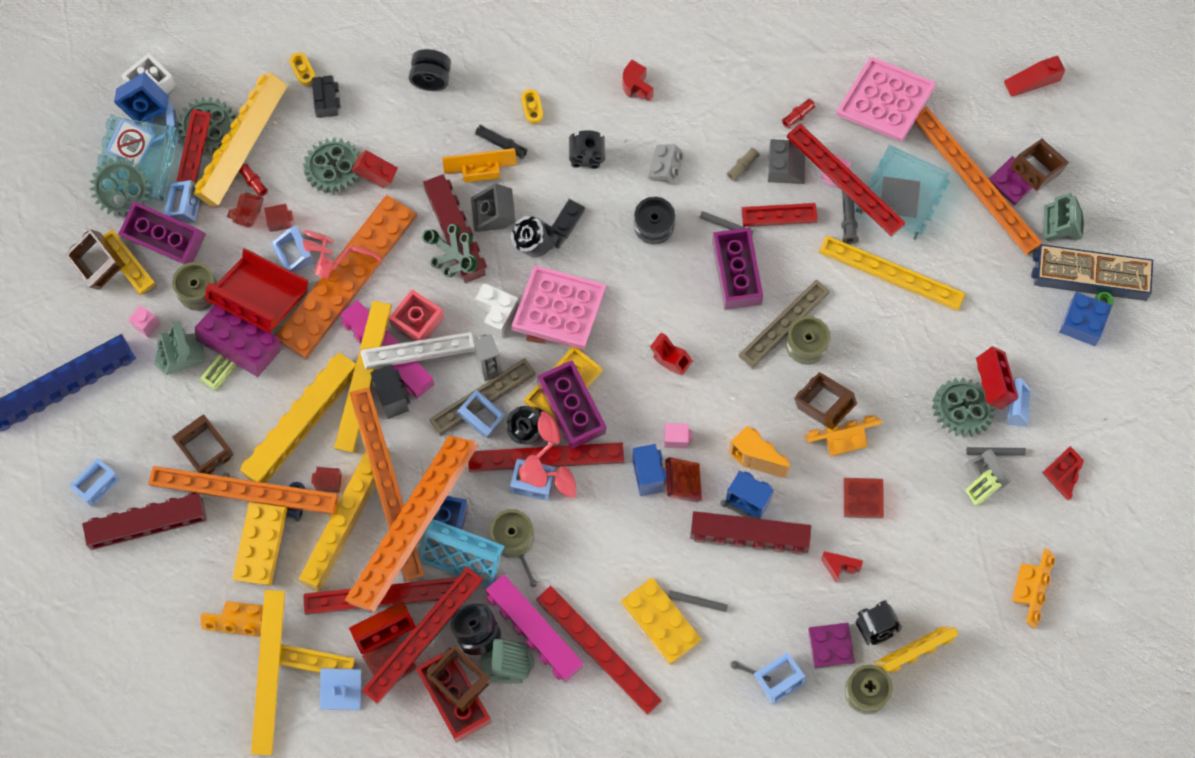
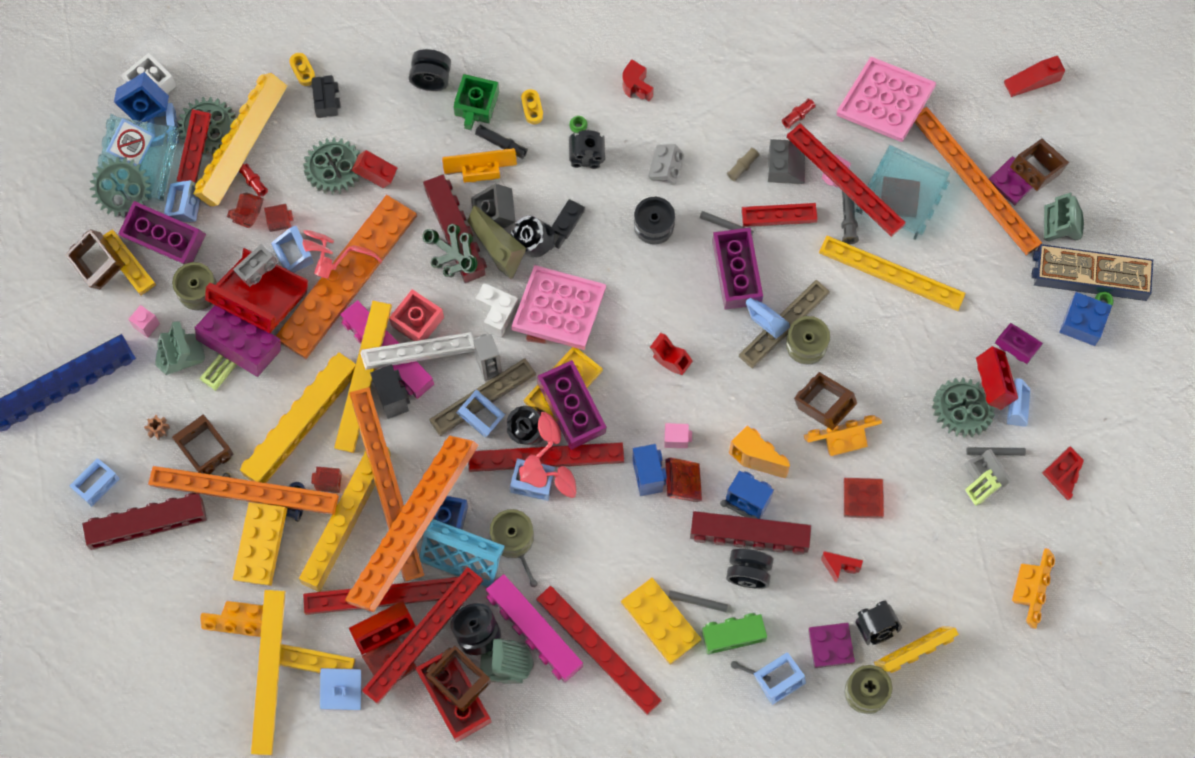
none -> nougat gear [144,415,170,440]
none -> light grey bracket [233,244,278,287]
none -> green hinge [453,74,499,131]
none -> olive wedge [467,206,527,279]
none -> bright green plate [569,115,588,134]
none -> bright green brick [702,613,767,655]
none -> black wheel [726,549,774,589]
none -> light blue tile [746,298,790,339]
none -> magenta plate [994,323,1043,364]

